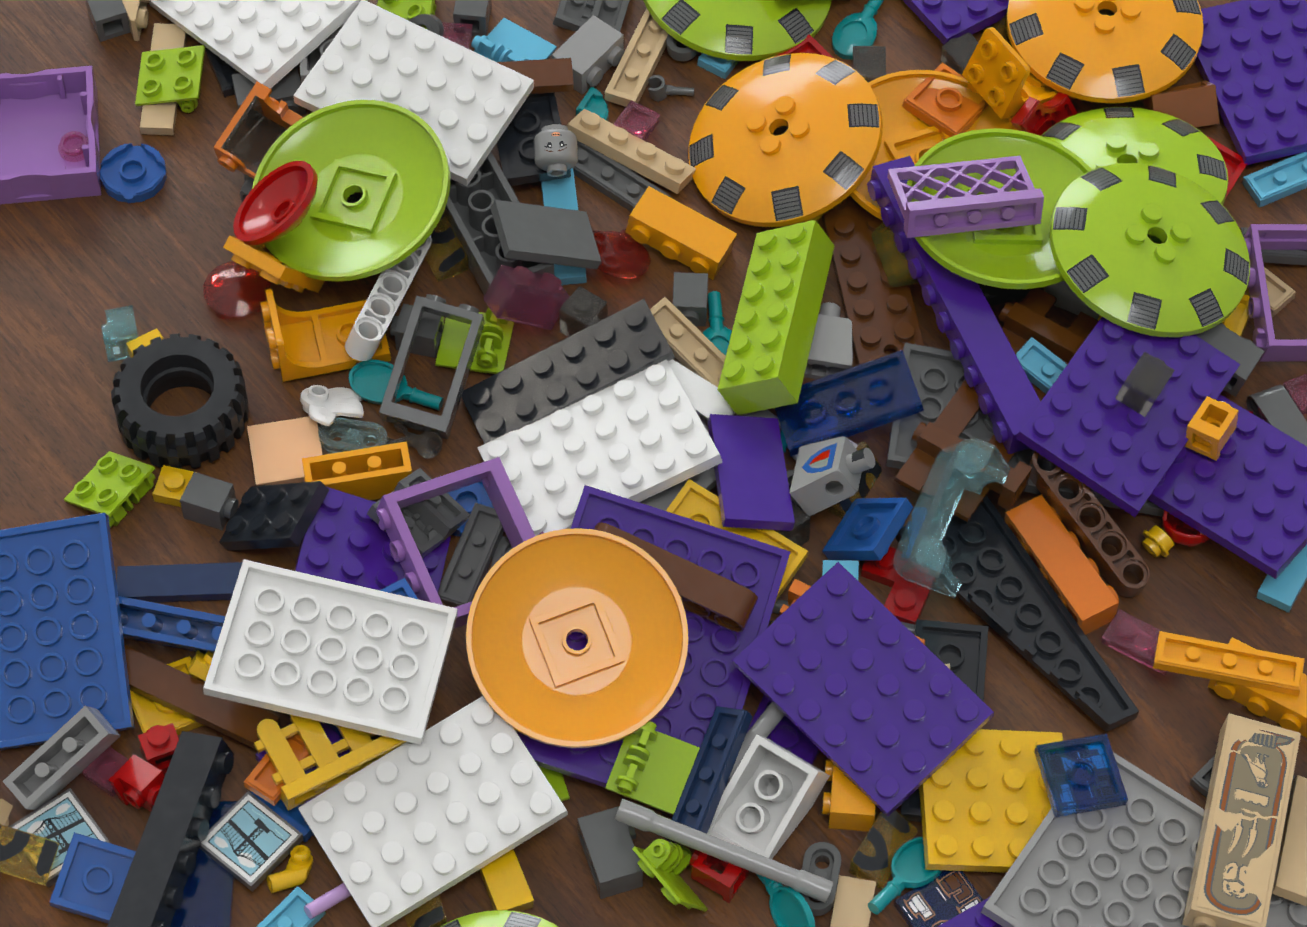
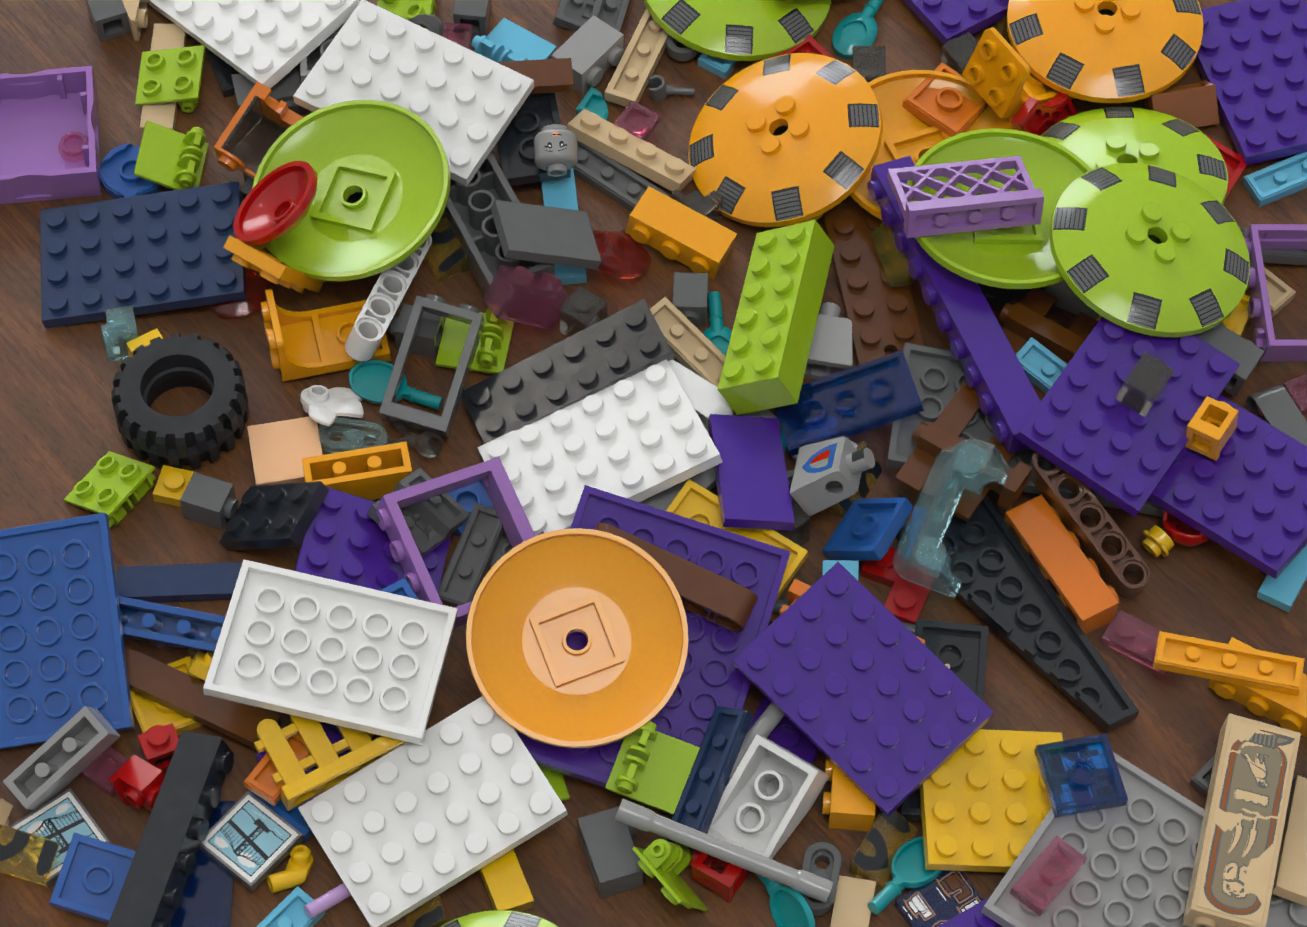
none -> dark blue plate [40,181,247,328]
none -> lime hinge [133,120,209,190]
none -> clear smoke panel [671,189,723,222]
none -> clear pink plate [1010,835,1087,916]

